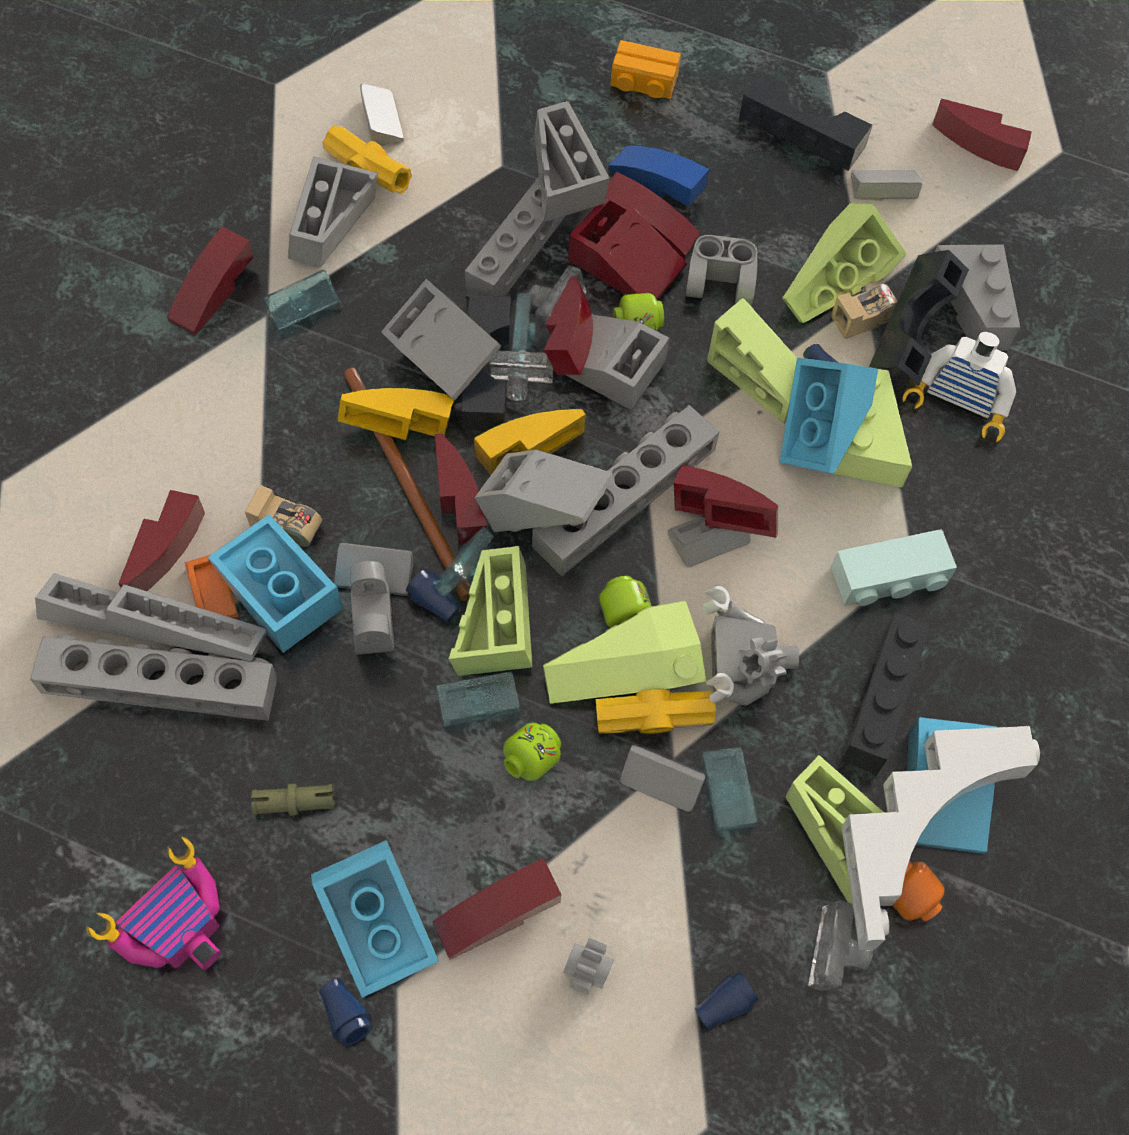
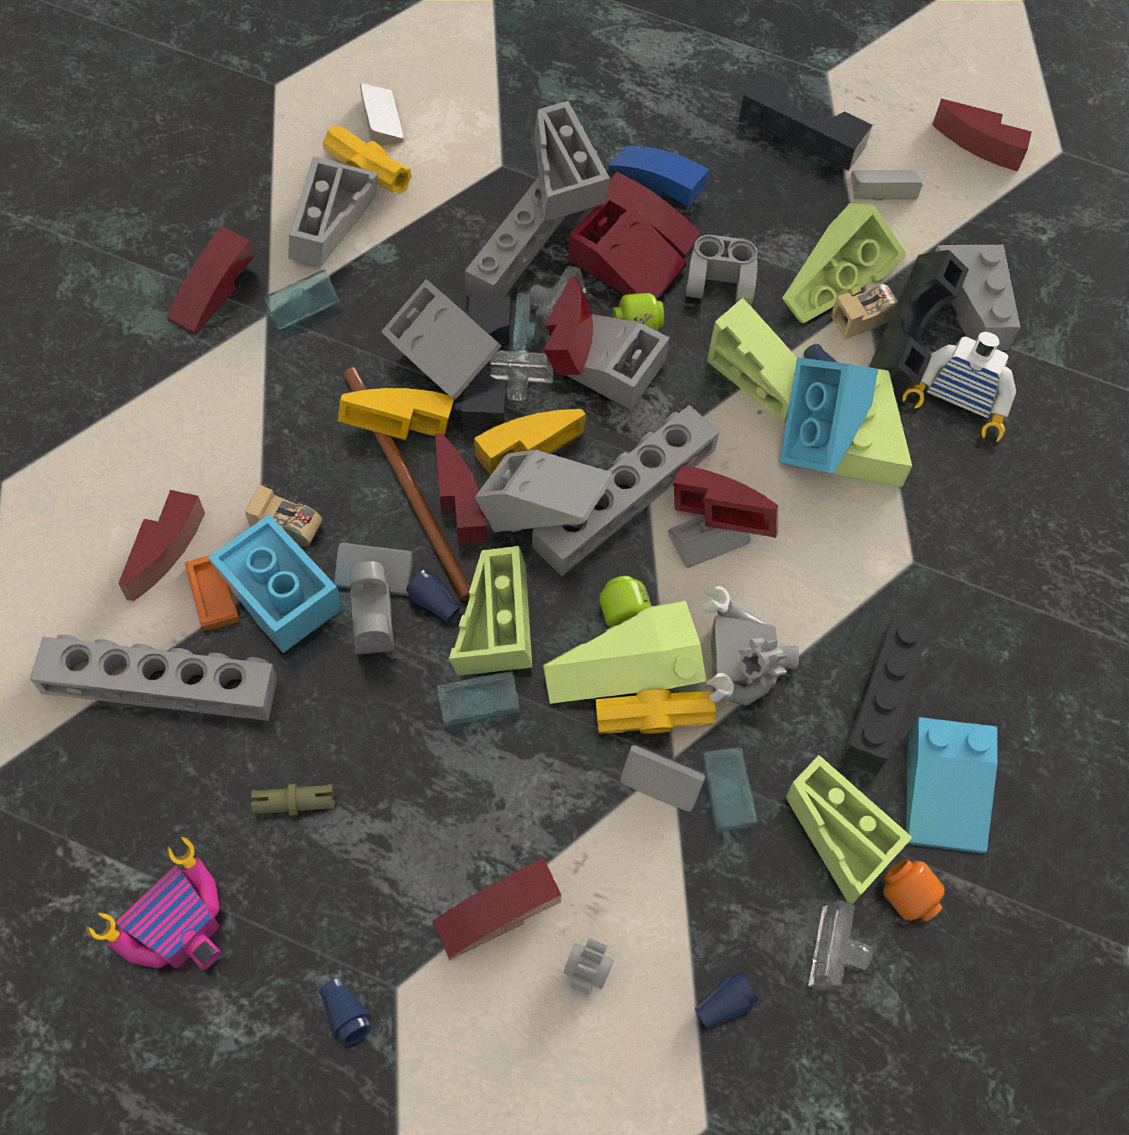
light grey slope [35,573,267,661] -> none
medium azure slope [311,840,439,998] -> none
clear light blue plate [433,526,494,596] -> none
lime head [503,723,561,781] -> none
light orange brick [610,40,681,99] -> none
light aqua brick [831,529,957,606] -> none
white arch [841,726,1040,950] -> none

